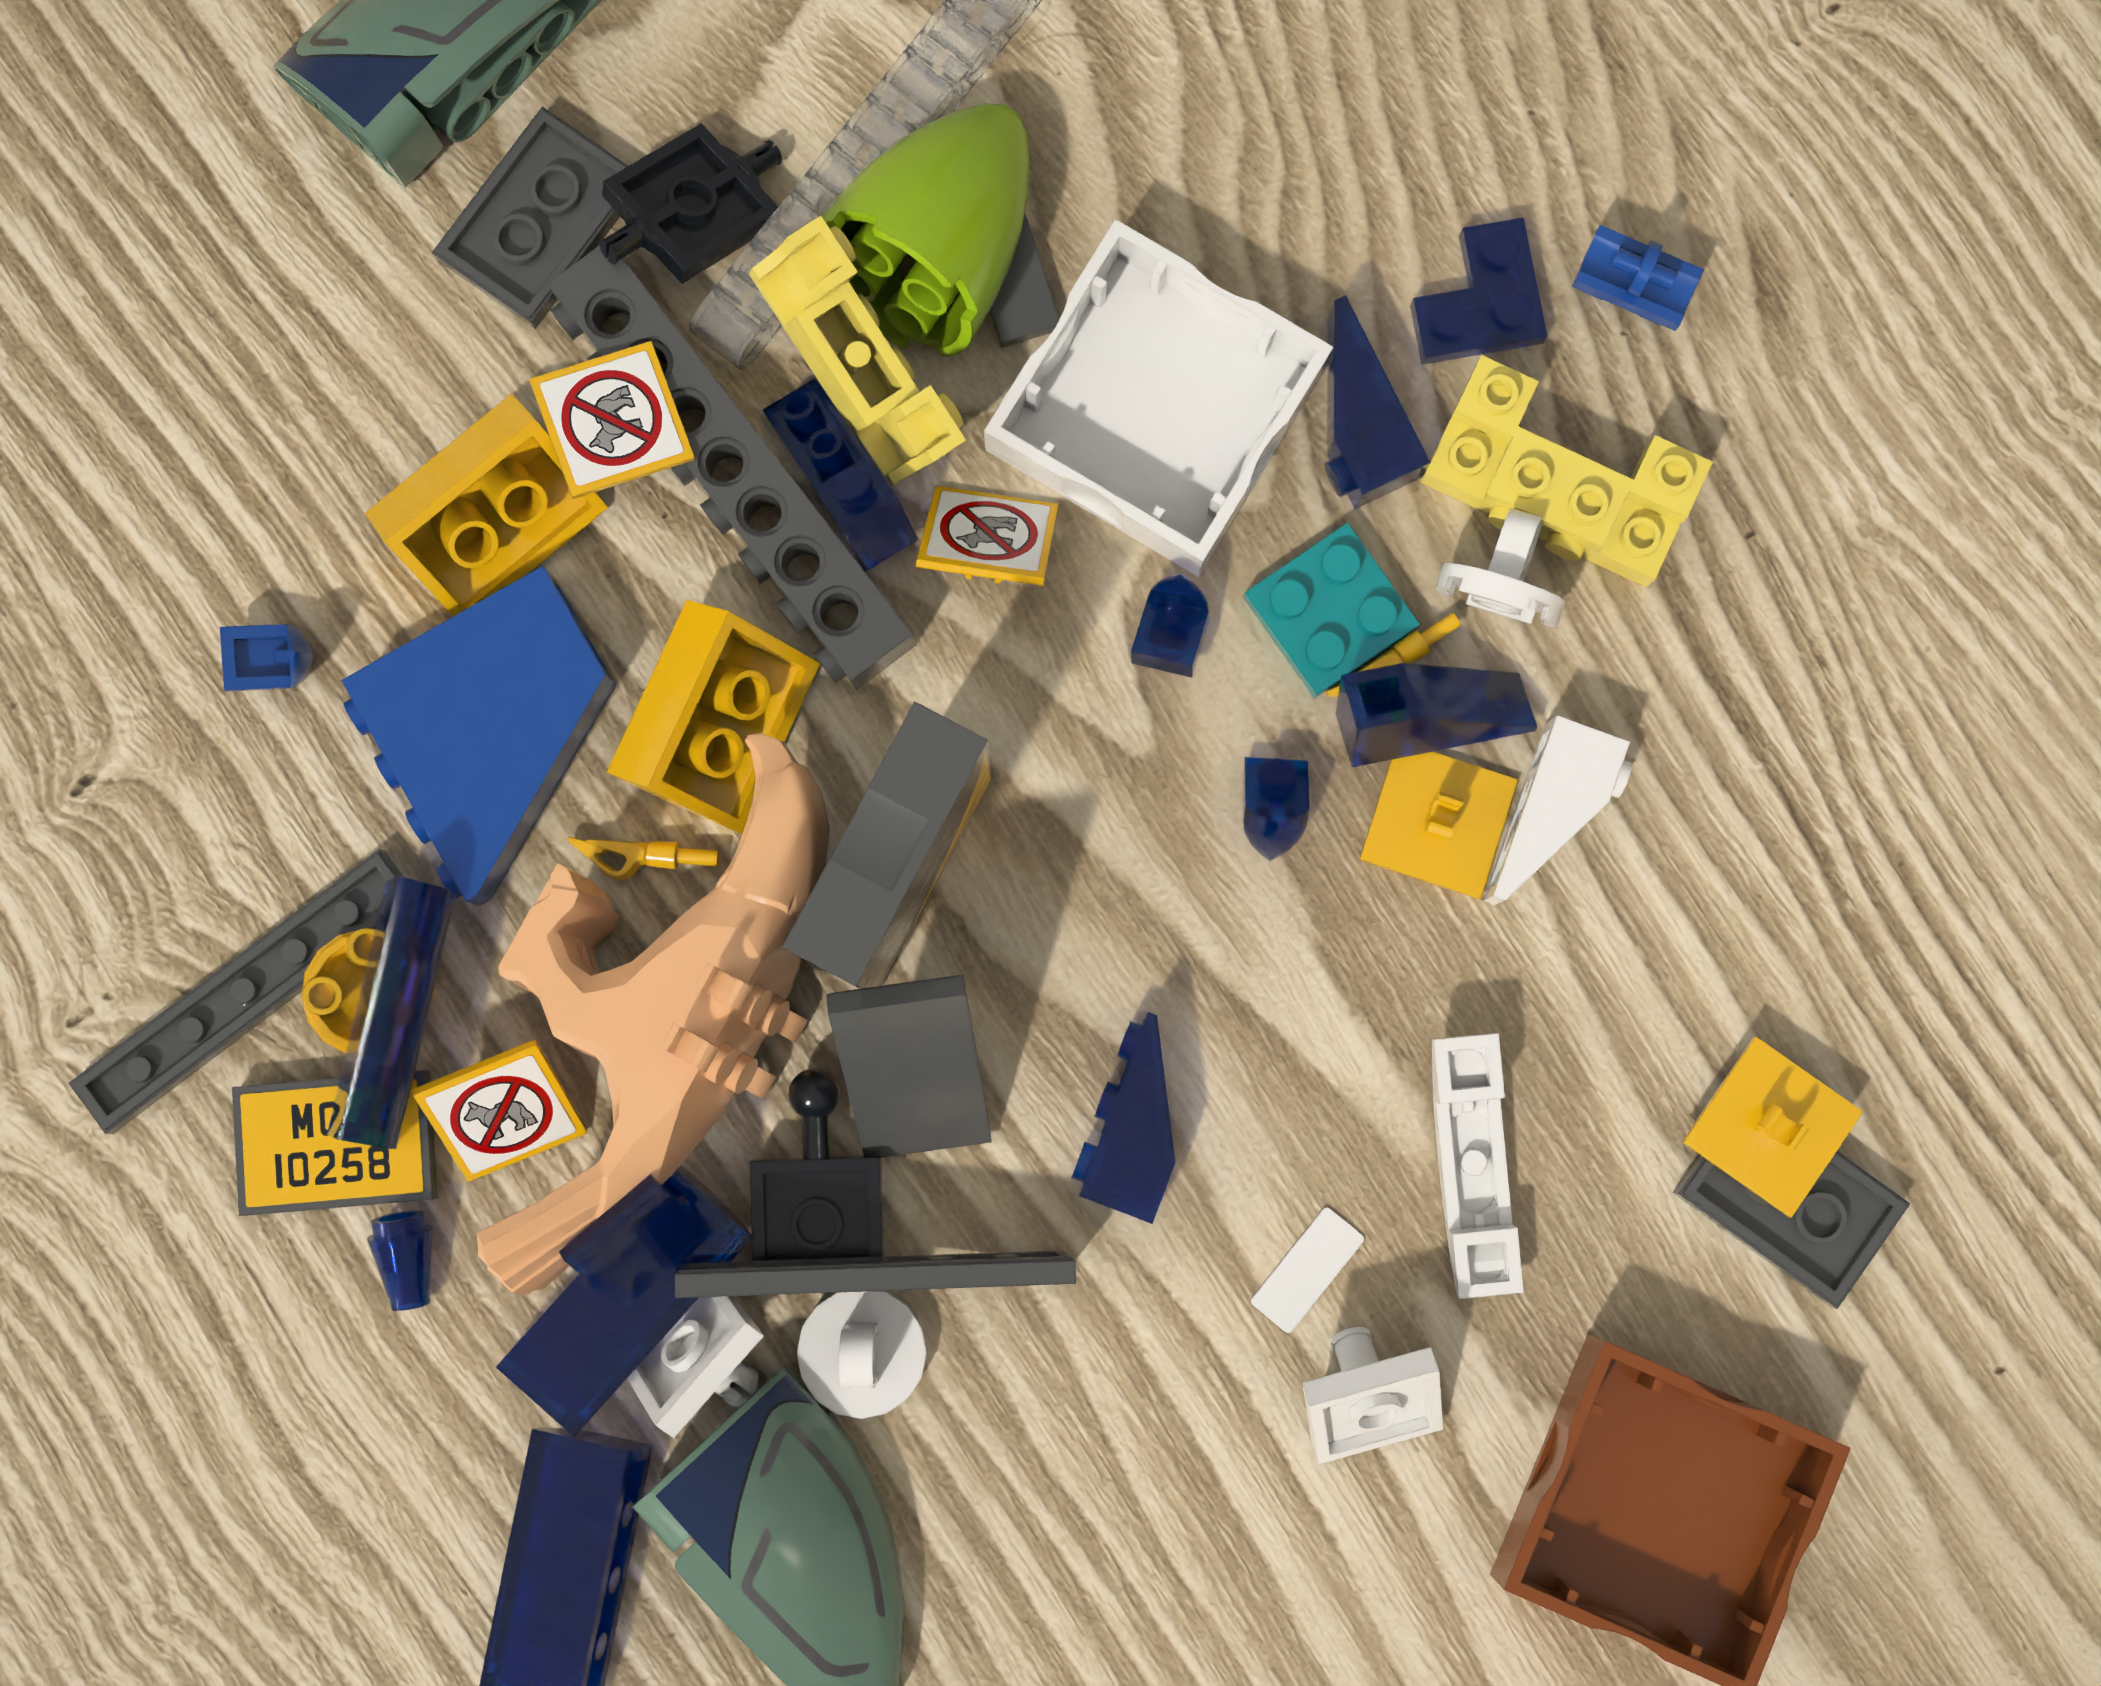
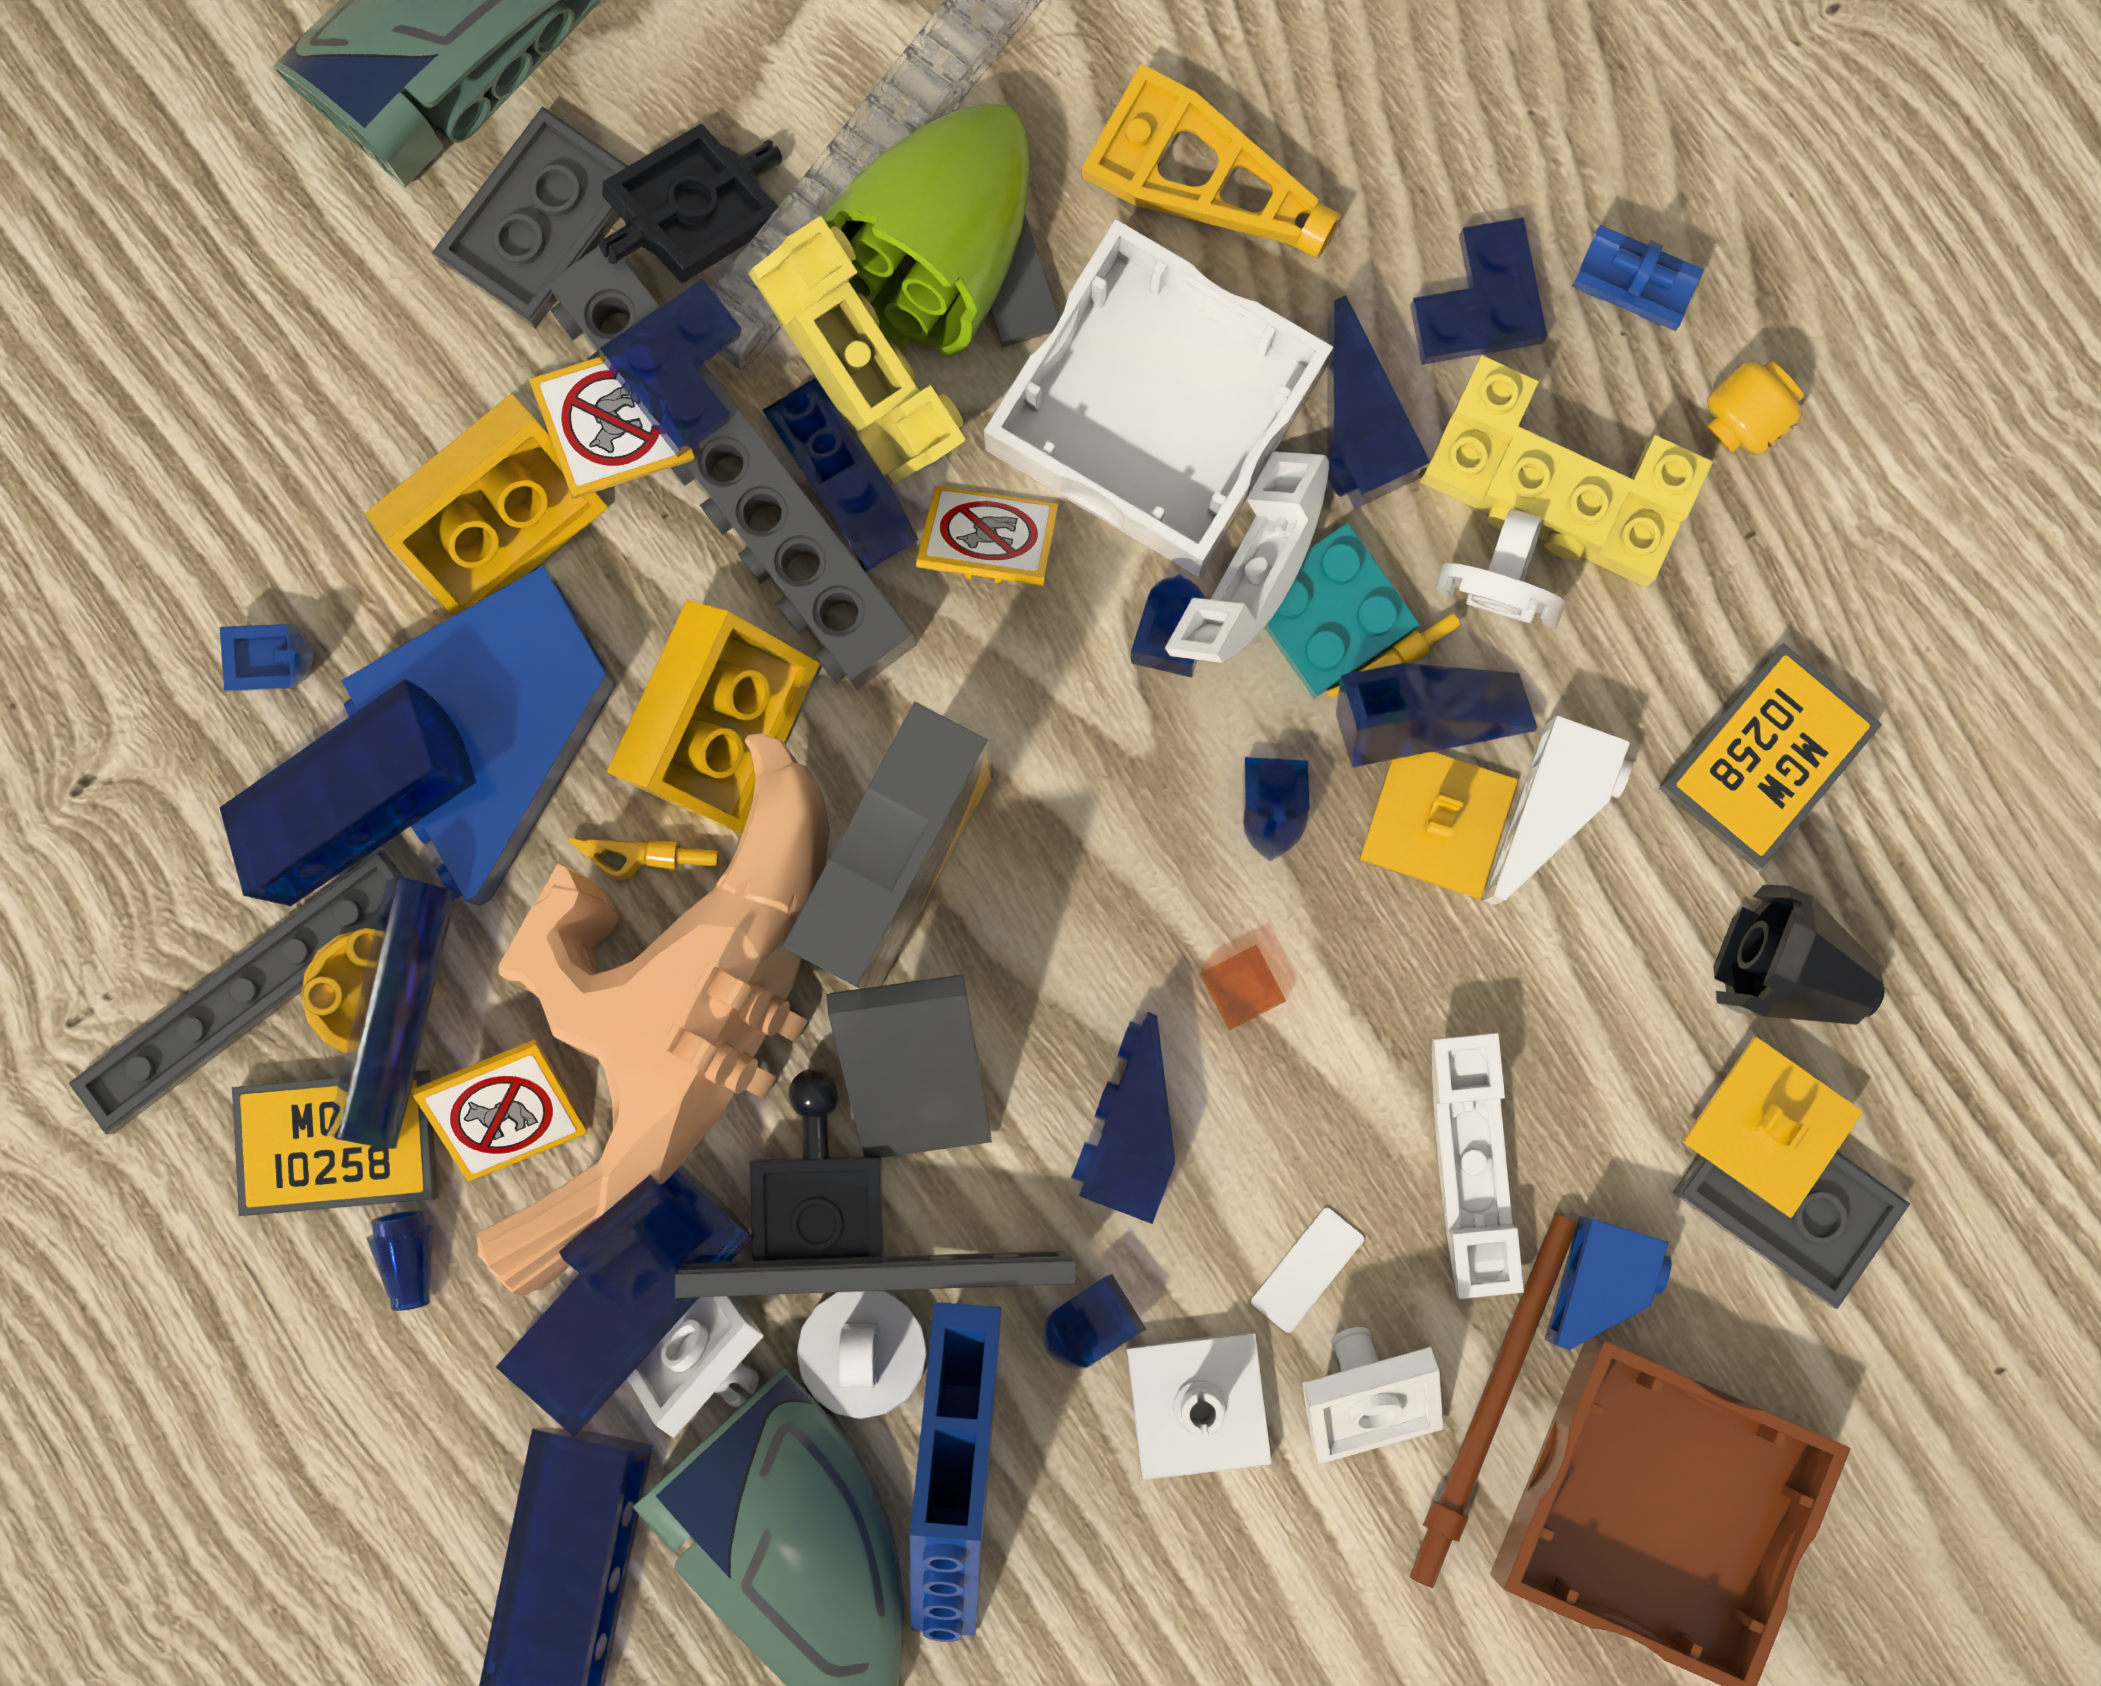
none -> clear blue brick [219,679,477,906]
none -> clear blue plate [599,279,742,457]
none -> blue slope [910,1302,1001,1642]
none -> clear blue plate [1043,1274,1147,1370]
none -> yellow plate [1081,64,1341,259]
none -> white tile [1126,1331,1272,1480]
none -> white slope [1165,451,1330,663]
none -> clear orange tile [1199,944,1286,1031]
none -> dark orange bar [1409,1213,1579,1588]
none -> blue slope [1544,1216,1672,1350]
none -> yellow tile [1659,643,1882,870]
none -> yellow head [1706,360,1804,455]
none -> black cone [1713,885,1885,1025]

